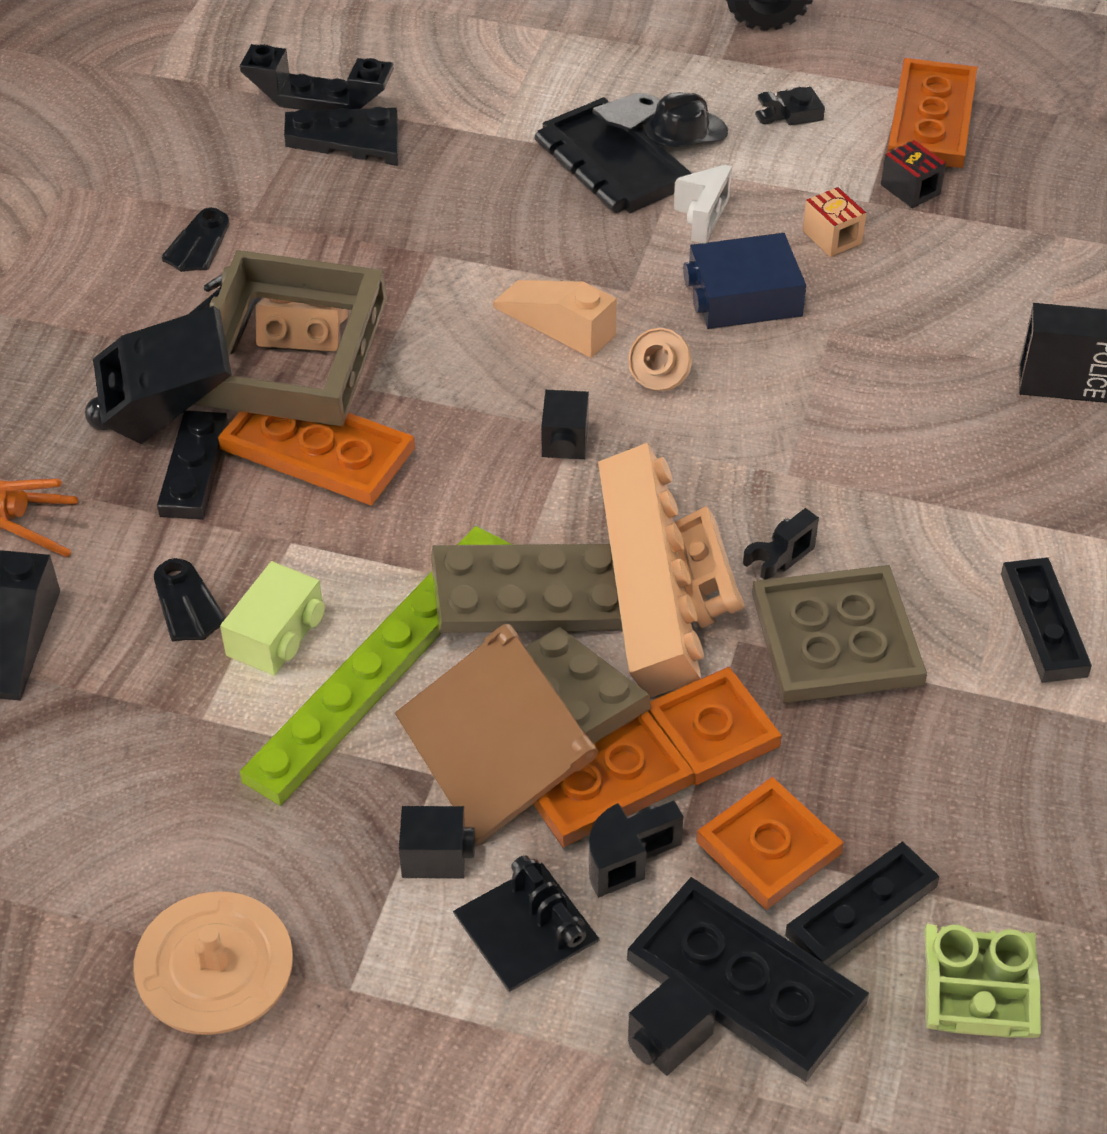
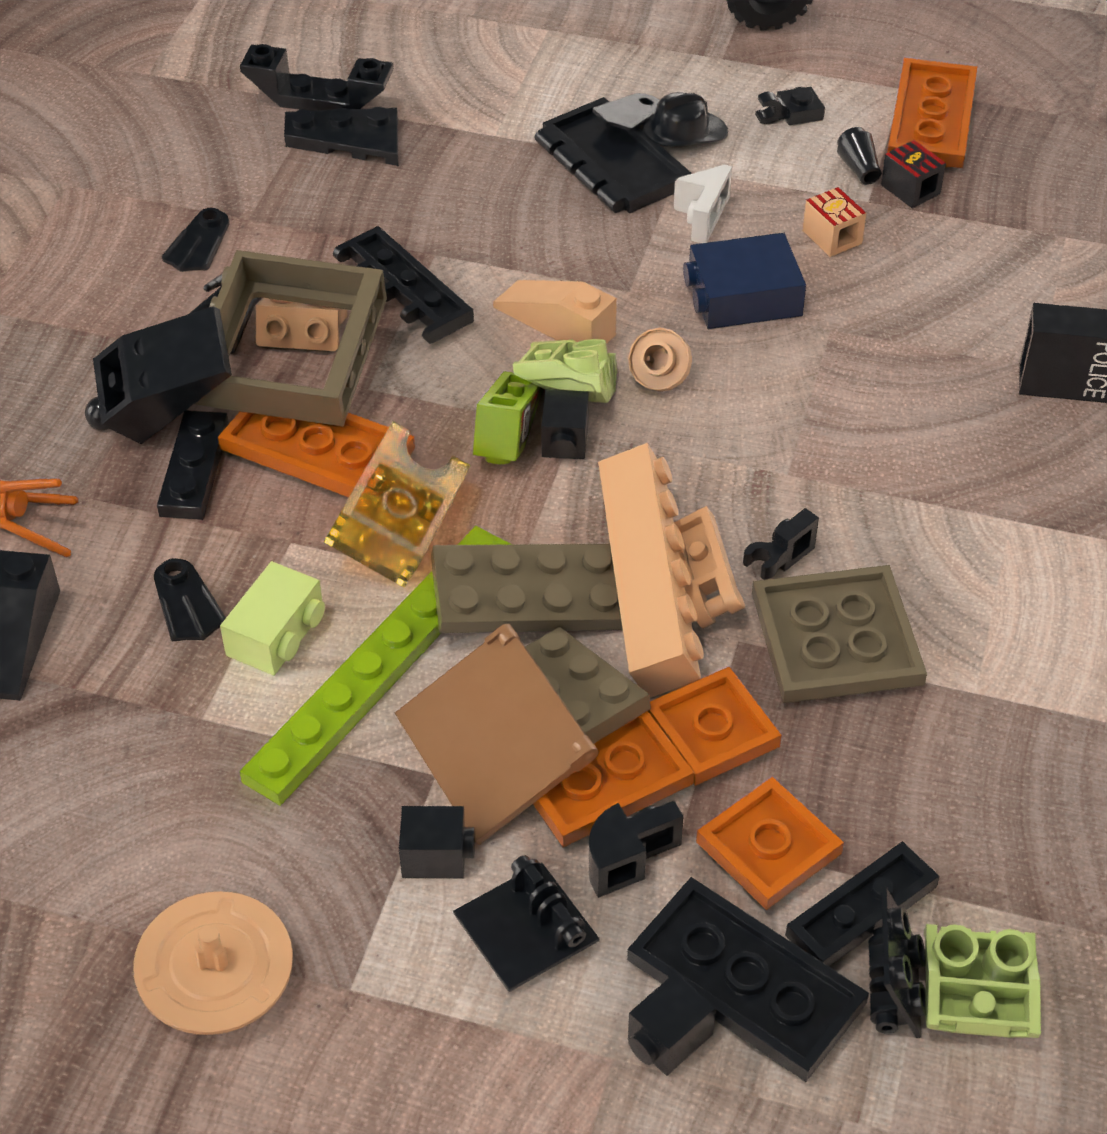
black plate [1001,557,1092,683] -> none
none -> clear yellow brick [324,421,471,588]
none -> black hinge [333,226,474,344]
none -> lime slope [473,371,543,464]
none -> yellowish green slope [513,339,618,403]
none -> black cone [837,127,882,185]
none -> black hinge [868,887,926,1038]

